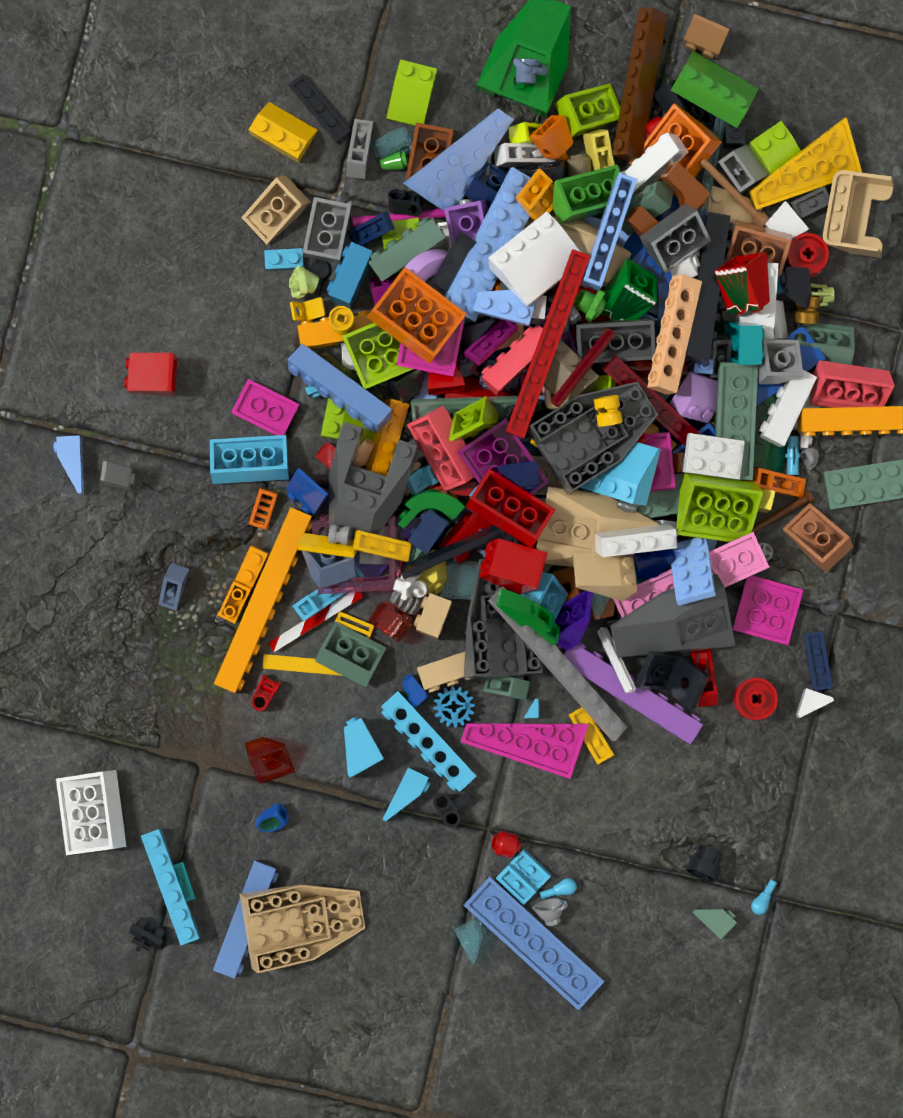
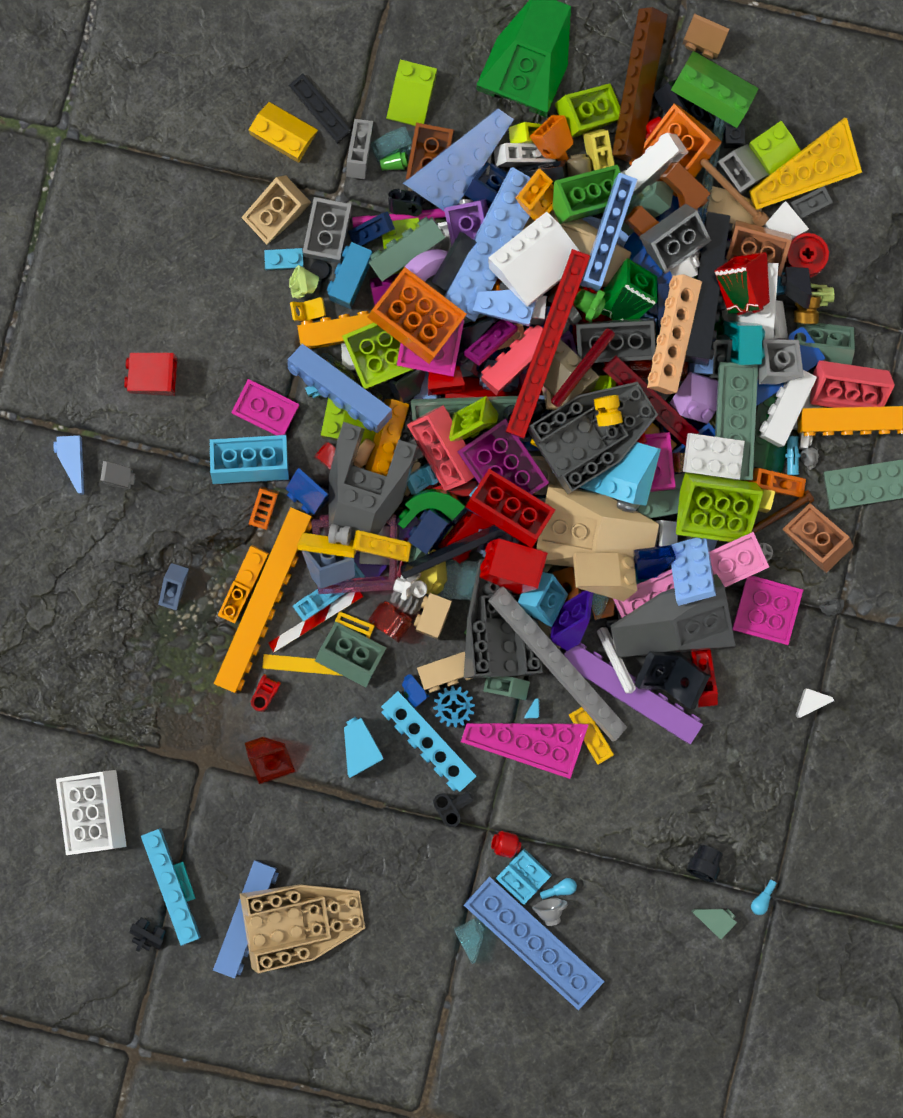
blue rock [255,803,289,832] -> none
yellow wheel [329,306,355,335] -> none
medium azure slope [382,767,430,821] -> none
green slope [496,589,560,645] -> none
clear blue slope [497,460,539,490] -> none
sand blue piece [513,58,548,84] -> none
white brick [595,524,677,557] -> none
red wheel [733,678,778,721] -> none
dark blue plate [803,631,833,691] -> none
tan windscreen [823,170,894,258] -> none

